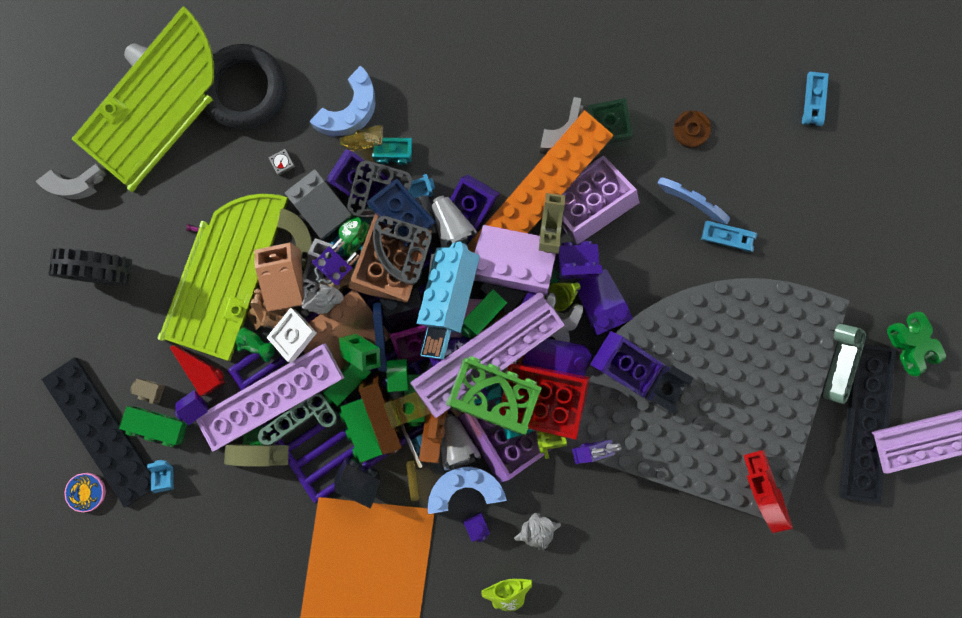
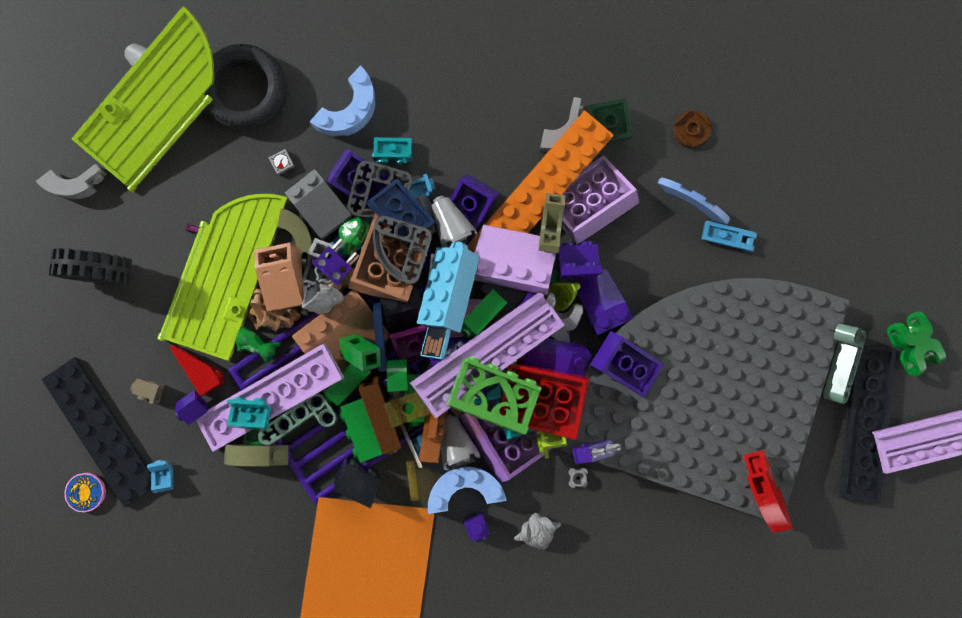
green brick [119,406,188,447] -> none
white tile [267,308,317,363] -> none
clear yellow bracket [340,125,383,151] -> none
lime hat [481,579,532,611] -> none
black piece [645,365,694,414] -> none
dark azure plate [802,72,829,126] -> none
none -> teal bracket [227,397,272,430]
none -> light grey plate [568,468,588,488]

